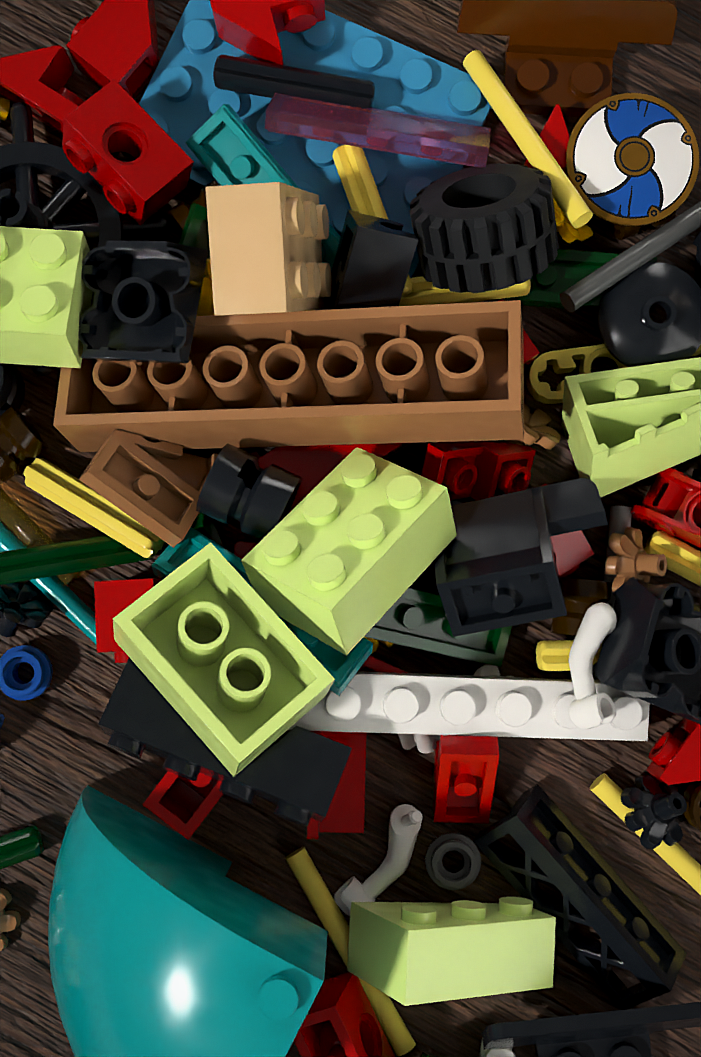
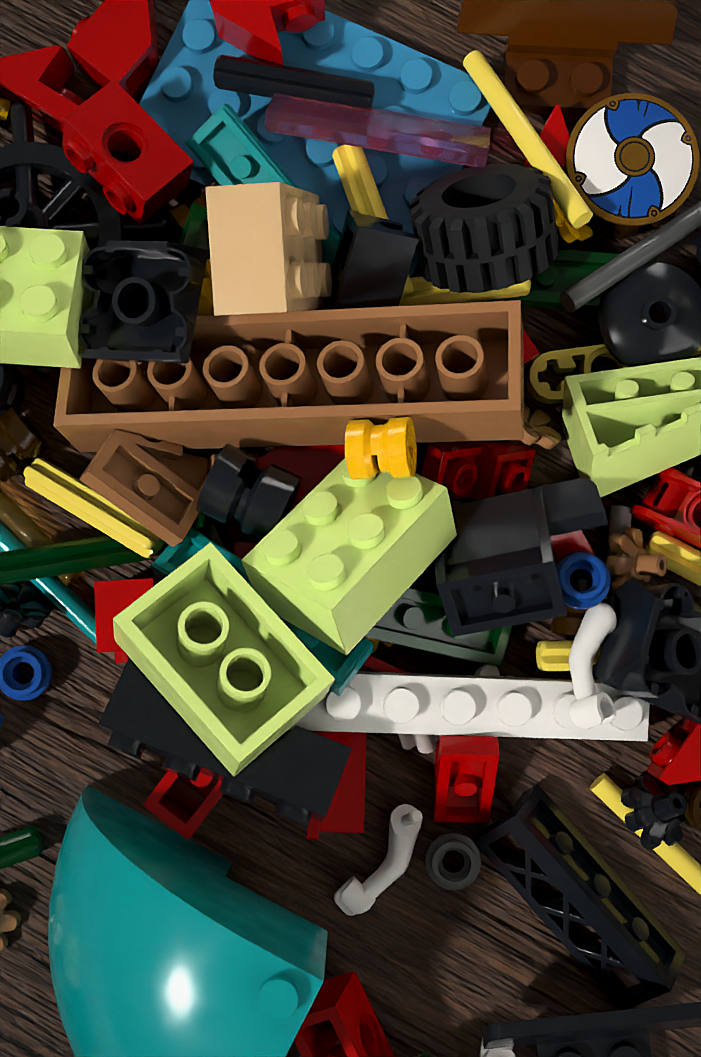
light yellow bar [285,847,416,1056] -> none
yellowish green wedge [347,897,556,1006] -> none
none -> yellow wheel [345,417,417,480]
none -> blue plate [557,552,611,610]

